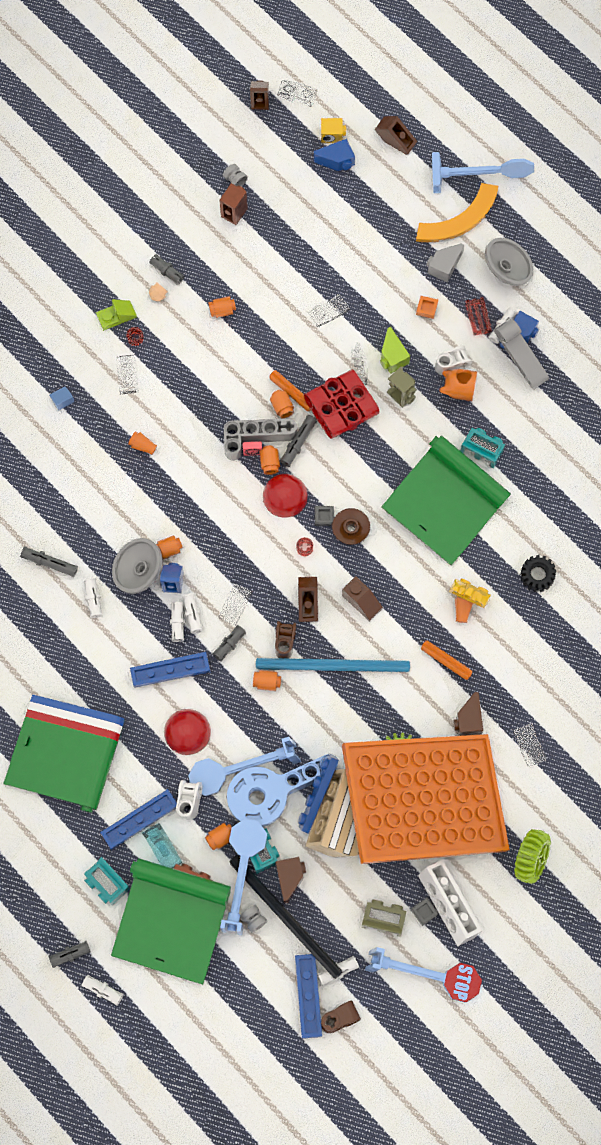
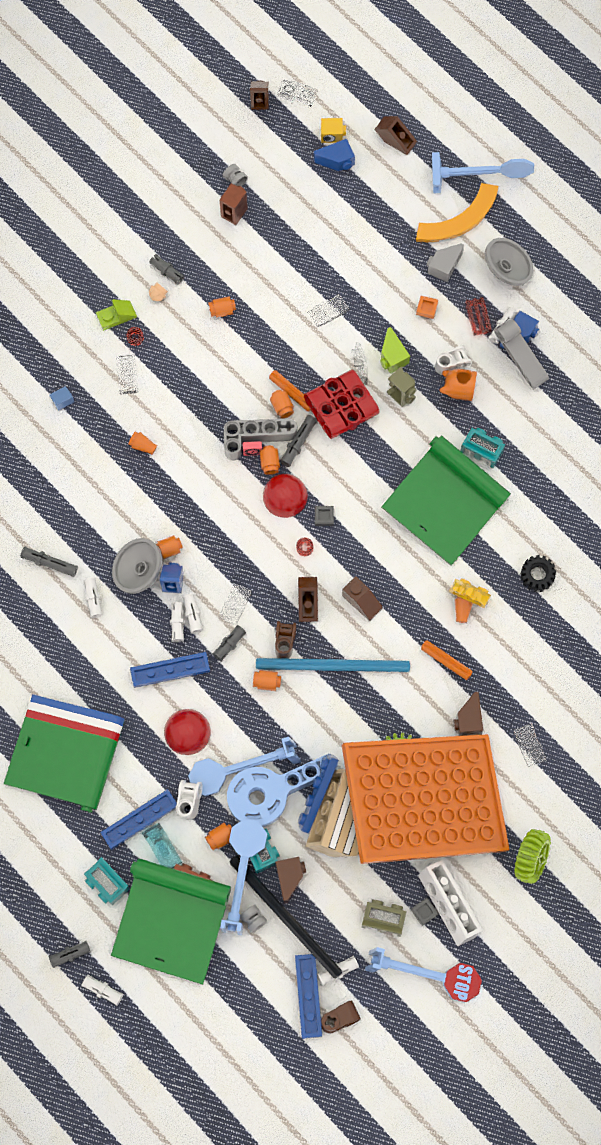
reddish brown dish [332,508,370,545] -> none

